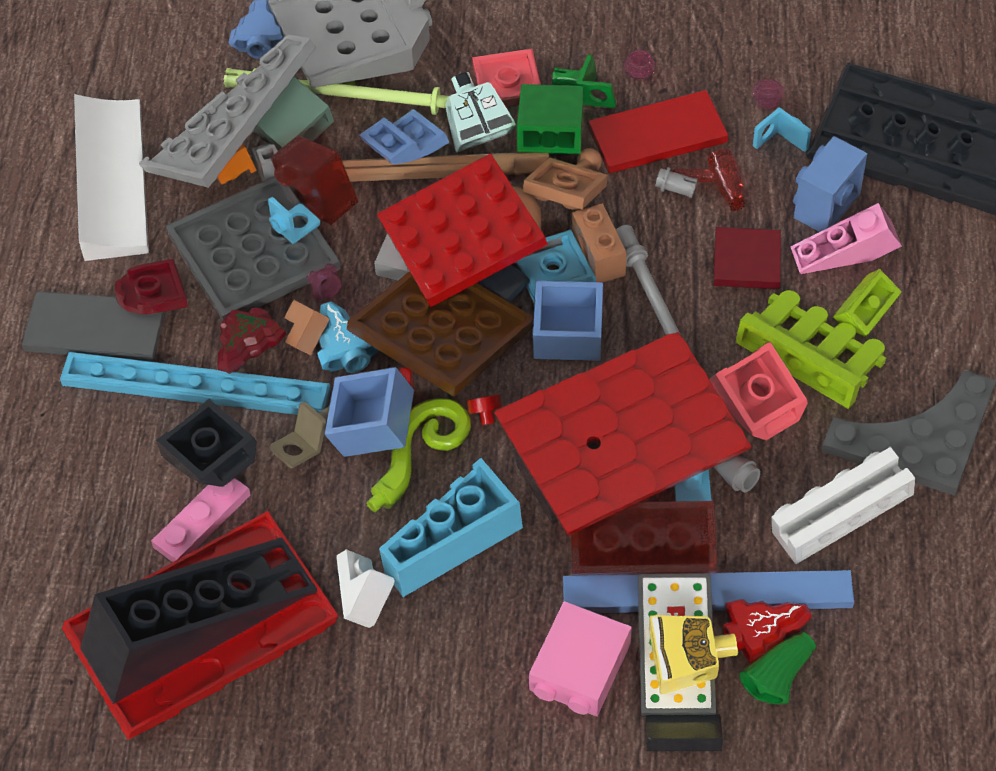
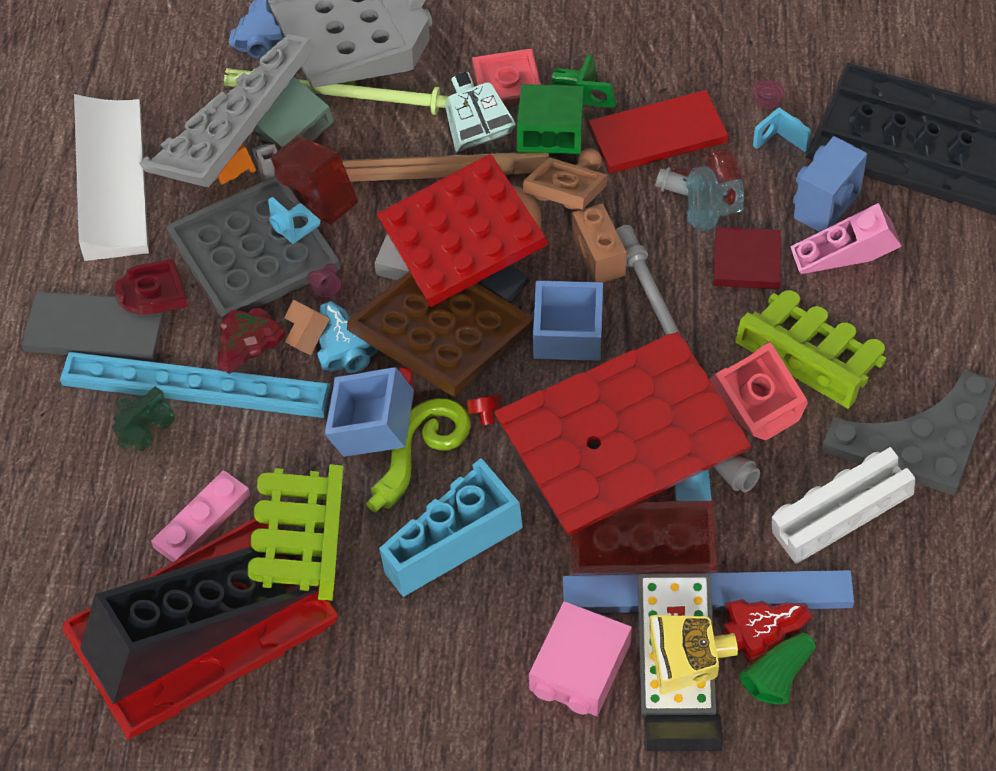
black slope [156,399,257,487] -> none
dark tan bracket [270,401,330,468] -> none
white slope [336,549,395,628] -> none
medium blue slope [359,109,449,164] -> none
medium azure piece [515,229,596,304] -> none
clear pink plate [624,50,655,79] -> none
lime slope [833,269,902,337] -> none
none -> clear green hips [112,386,175,451]
none -> lime fence [248,464,344,601]
none -> clear light blue bracket [687,166,744,231]

